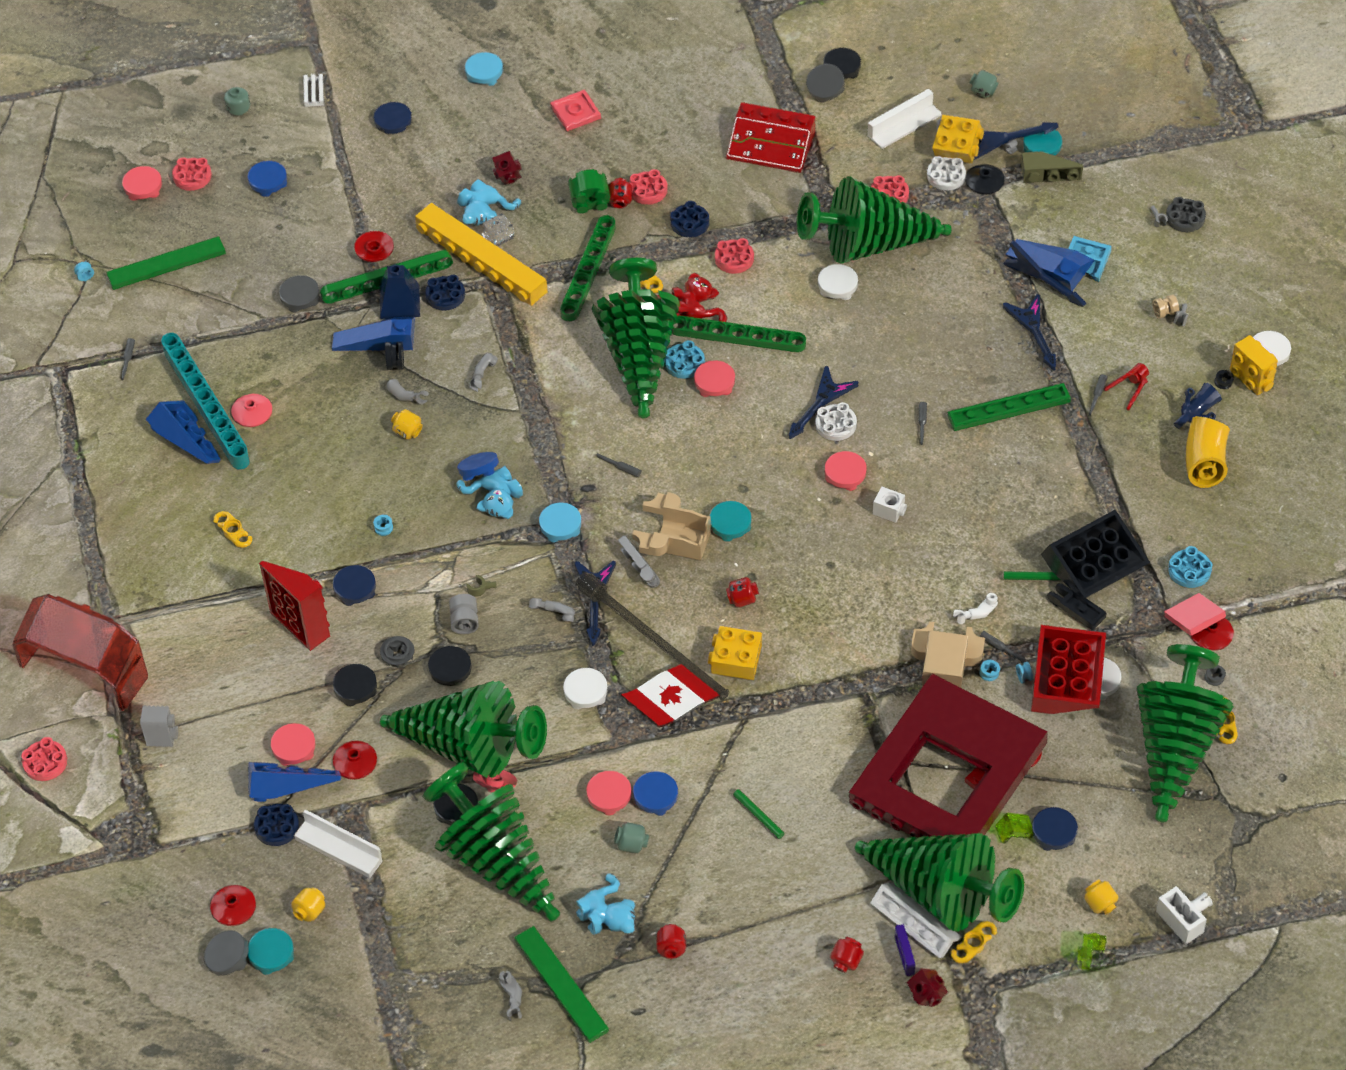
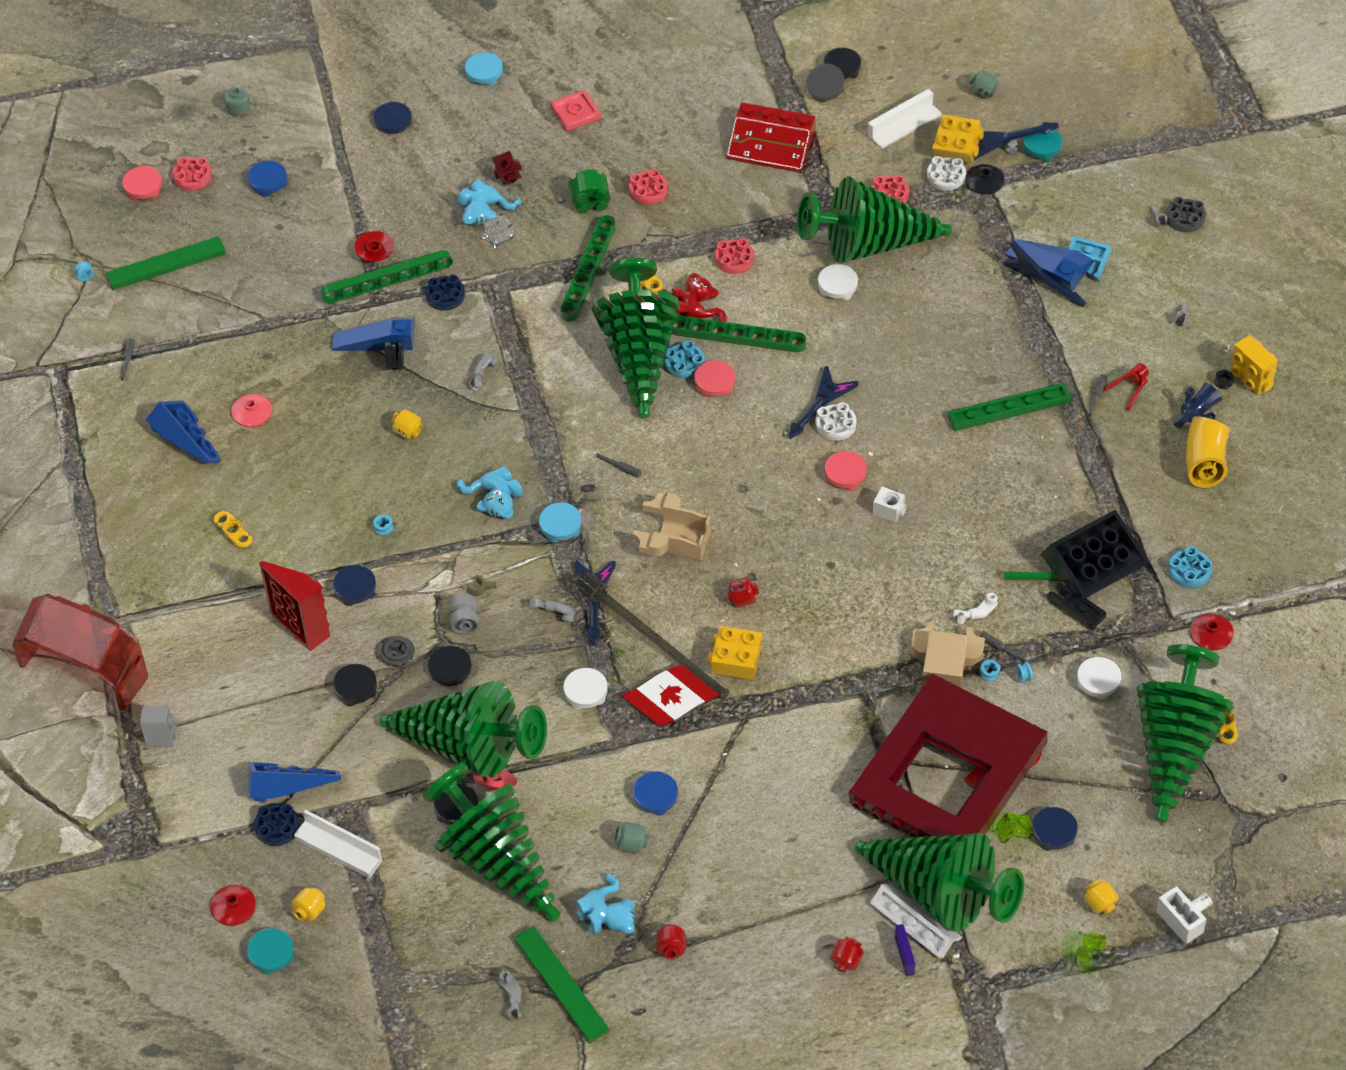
coral tile [21,737,68,781] -> none
teal beam [161,333,250,470] -> none
dark grey tile [204,930,248,976] -> none
coral tile [271,723,316,766] -> none
dark grey tile [279,275,320,313] -> none
white tile [304,74,324,107] -> none
red dish [333,741,377,780] -> none
dark blue slope [380,264,420,319] -> none
light grey arm [386,379,429,404] -> none
yellow brick [415,203,548,306] -> none
blue tile [457,452,499,481] -> none
coral tile [586,771,632,816] -> none
red head [608,178,632,209] -> none
light grey hinge [618,536,660,588] -> none
dark blue tile [670,201,710,237] -> none
teal tile [710,501,752,542] -> none
green bar [733,789,785,839] -> none
dark red brick [906,968,948,1007] -> none
dark grey piece [918,402,927,445] -> none
yellow piece [951,921,997,964] -> none
dark blue piece [1003,294,1056,370] -> none
olive slope [1021,151,1083,183] -> none
red slope [1031,625,1106,714] -> none
tan wheel [1152,295,1179,319] -> none
coral tile [1164,593,1226,636] -> none
dark grey bush [1205,665,1226,686] -> none
white tile [1253,331,1291,366] -> none

